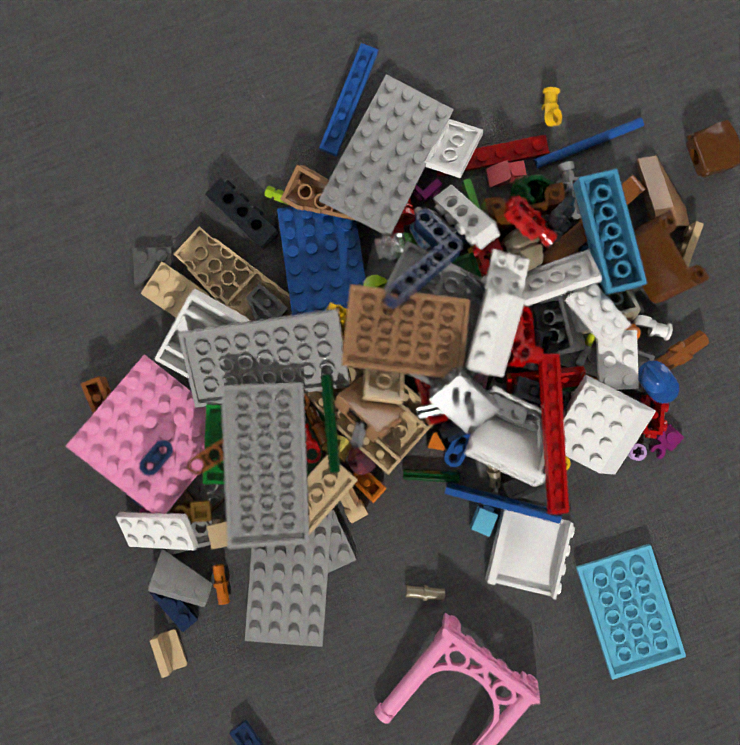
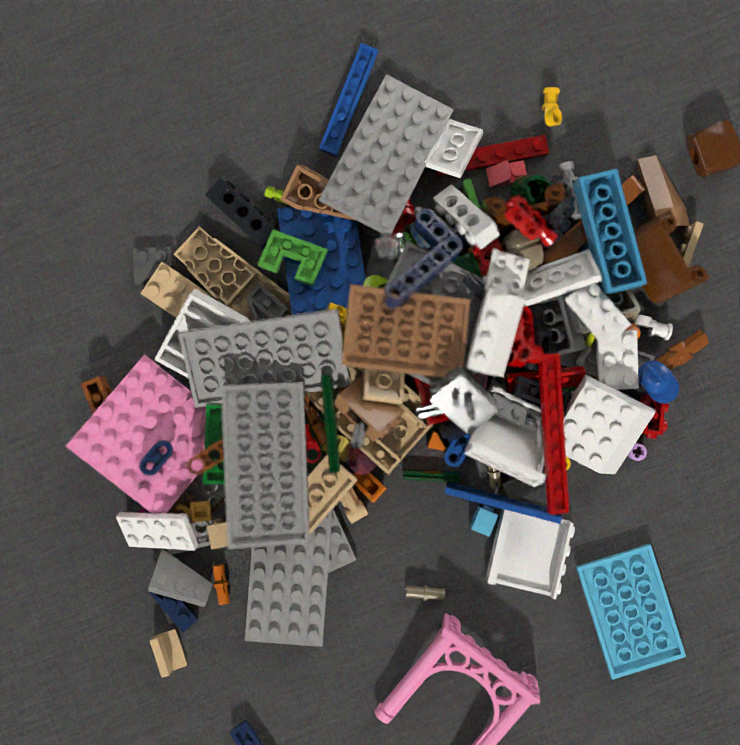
magenta bracket [412,179,442,204] -> none
blue piece [535,117,644,168] -> none
magenta plate [649,424,684,459] -> none
none -> bright green plate [258,230,328,286]

